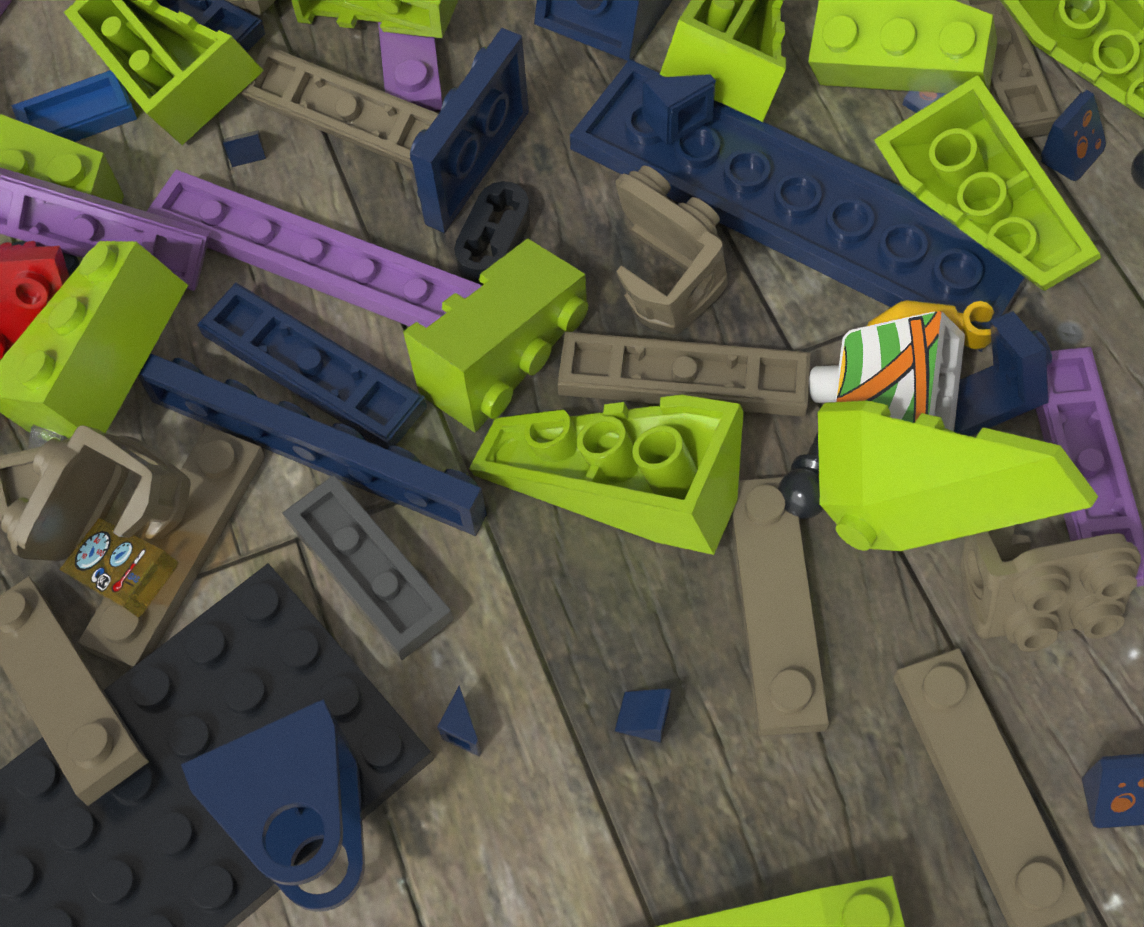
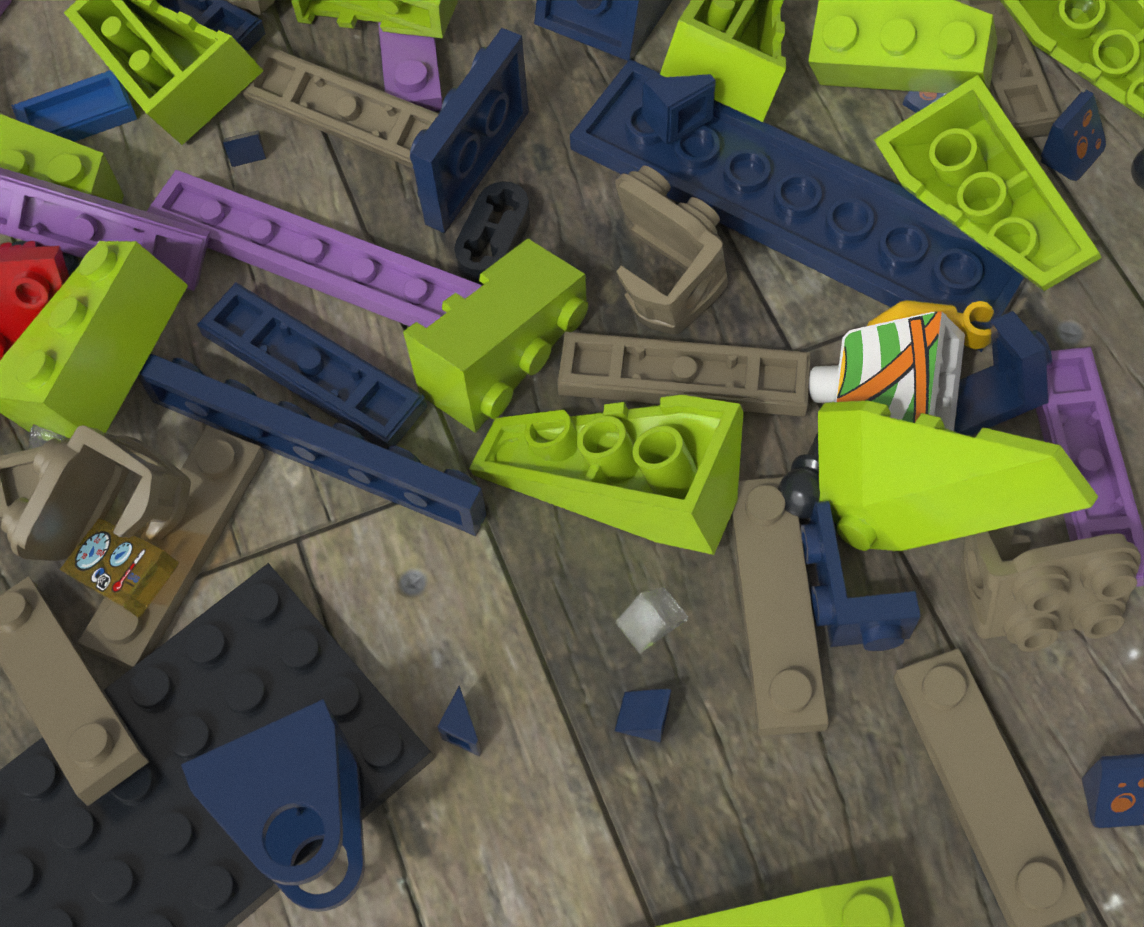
dark grey plate [282,475,454,660] -> none
none -> clear piece [615,587,688,654]
none -> dark blue bracket [801,501,921,651]

